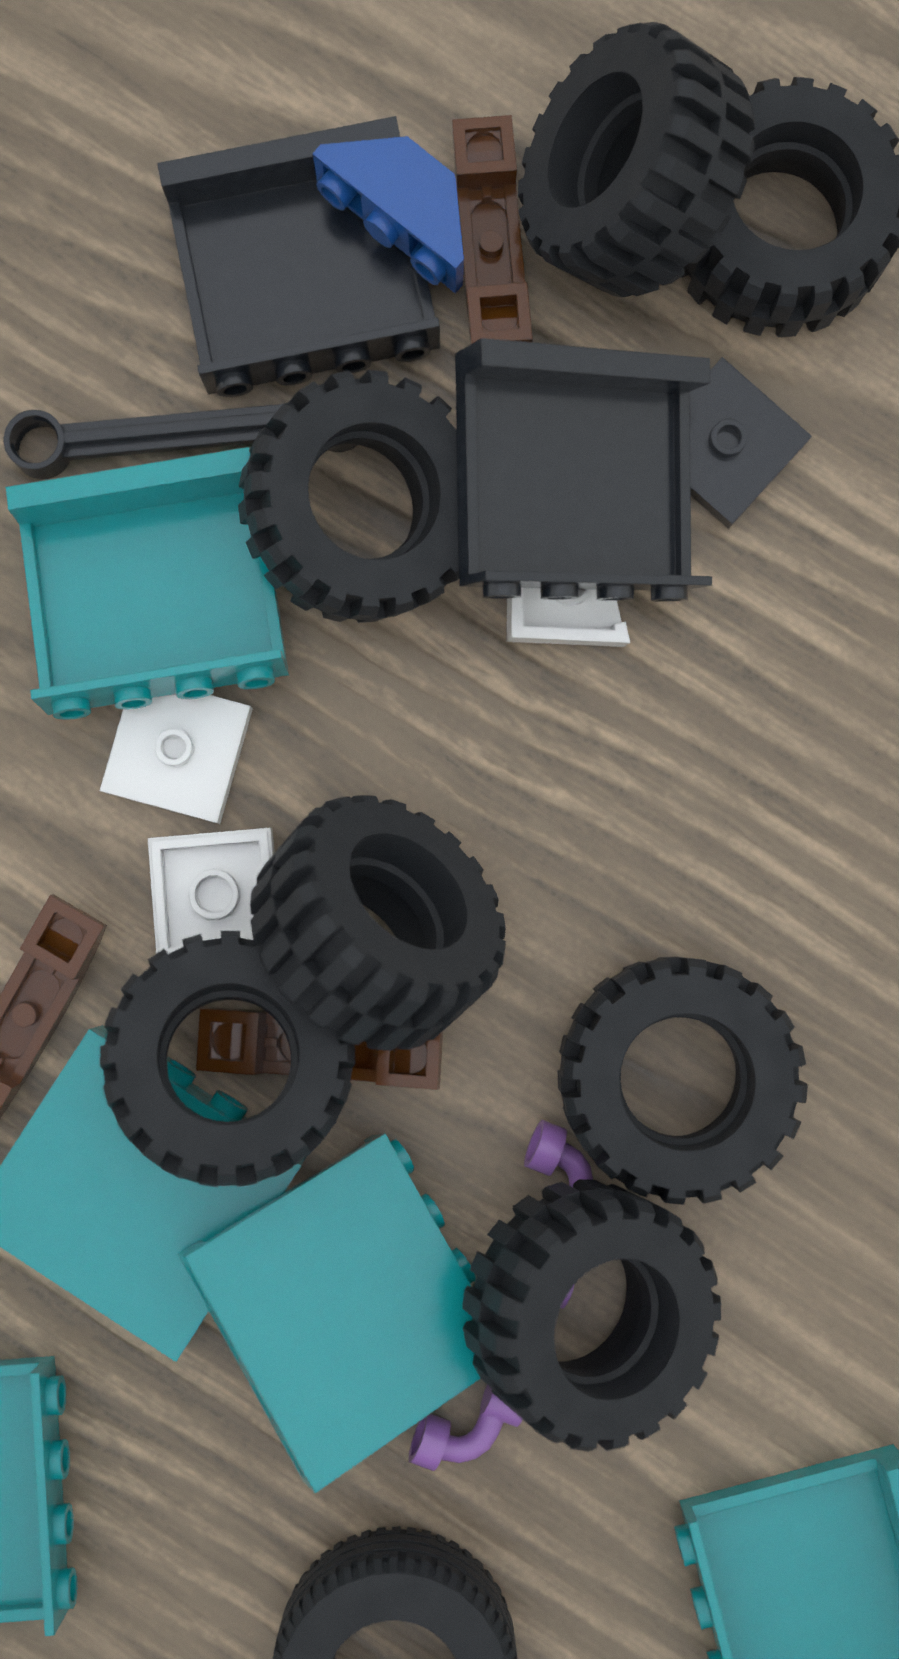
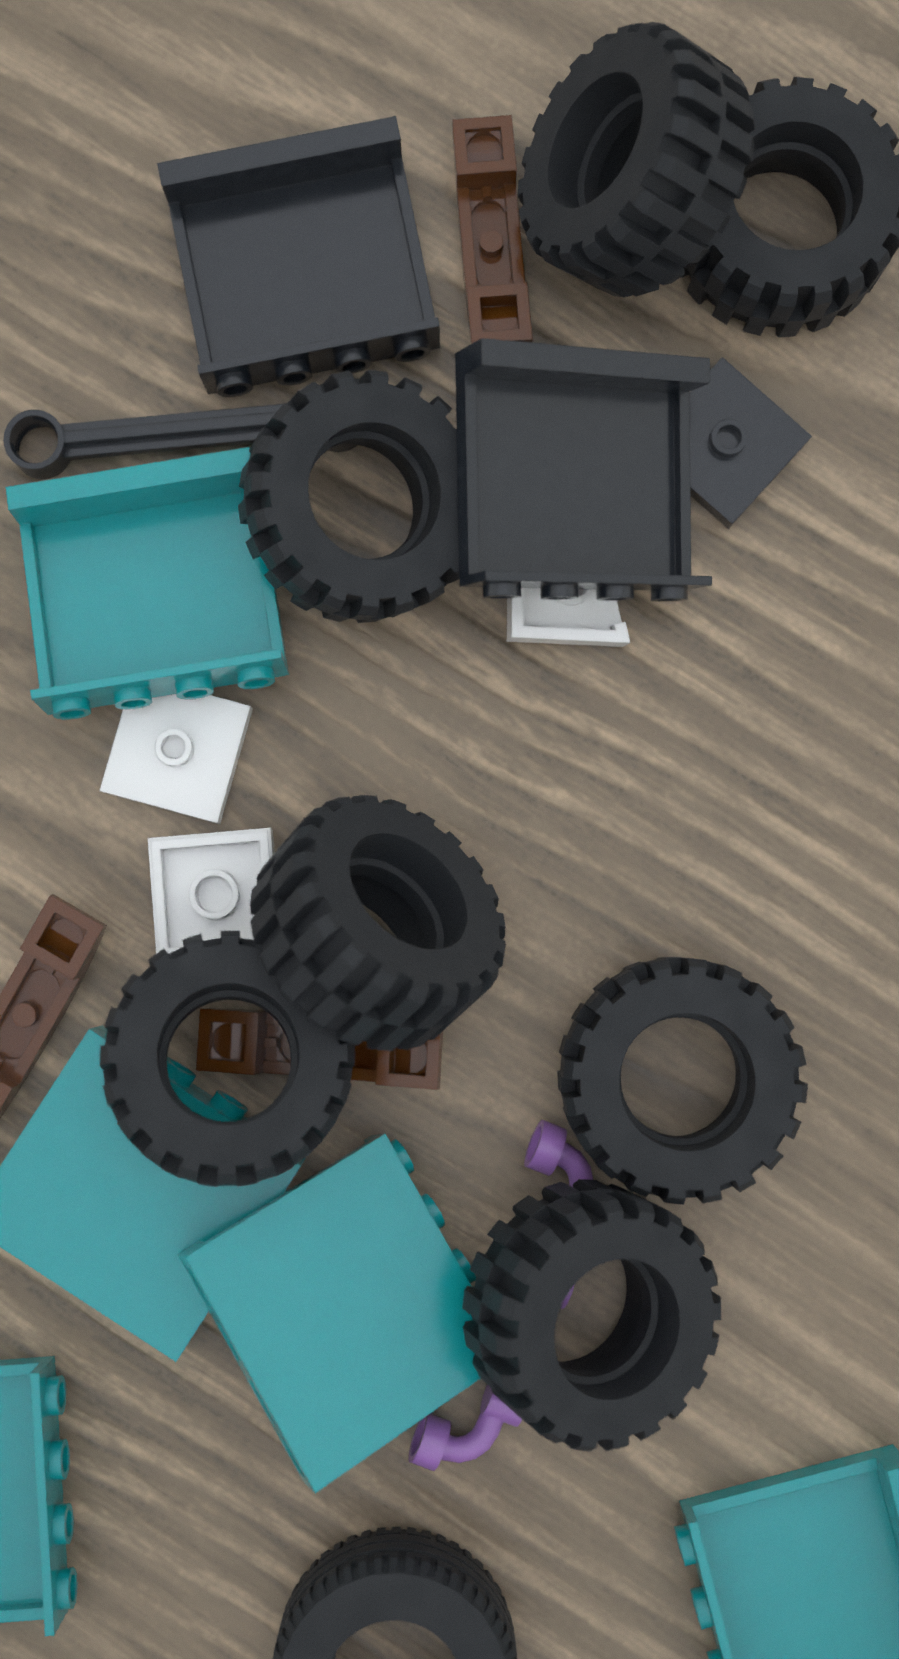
blue slope [313,136,464,294] -> none

